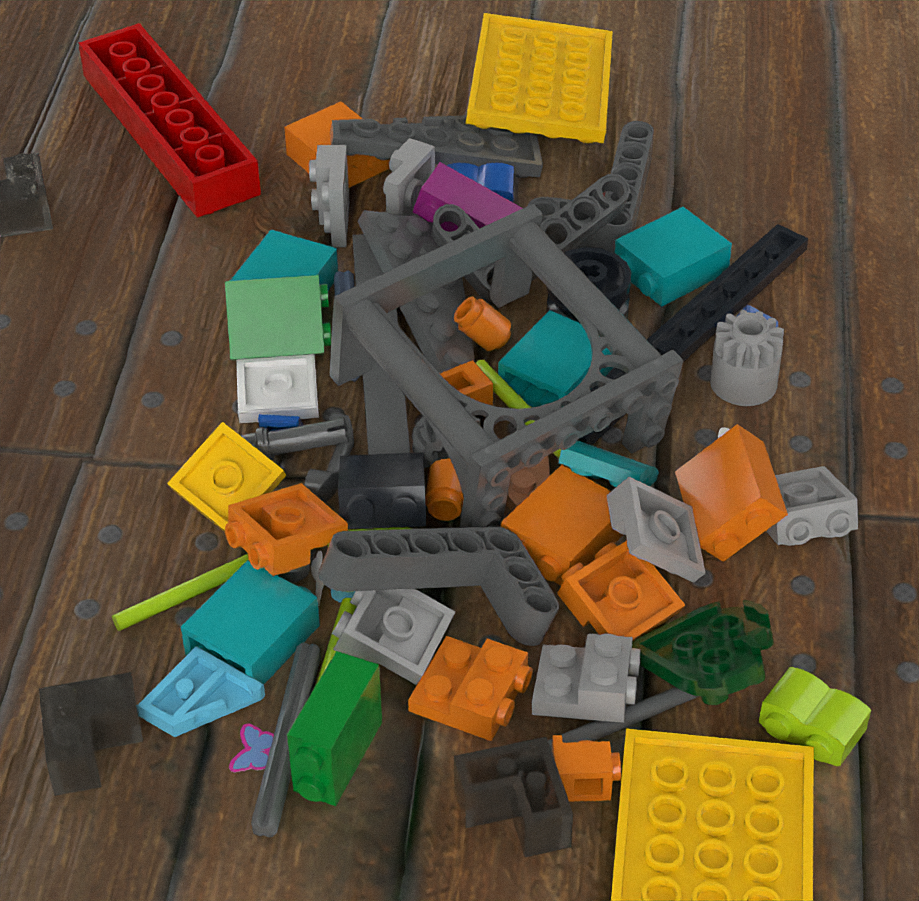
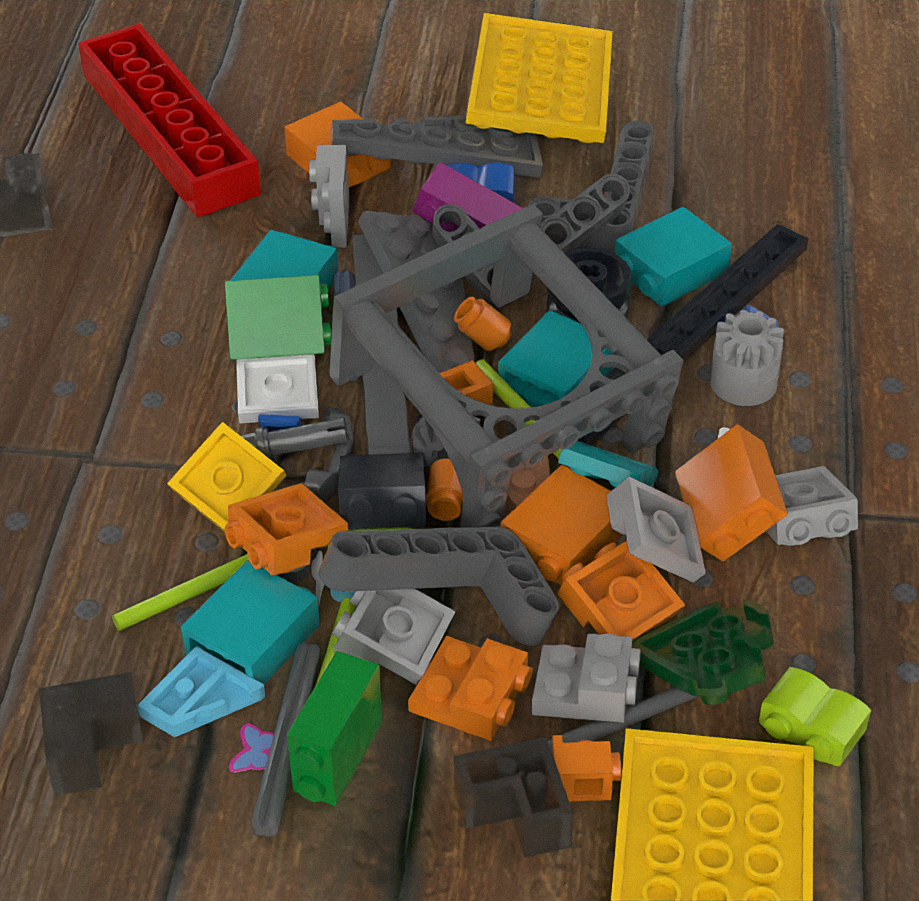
light grey plate [383,138,435,218] -> none

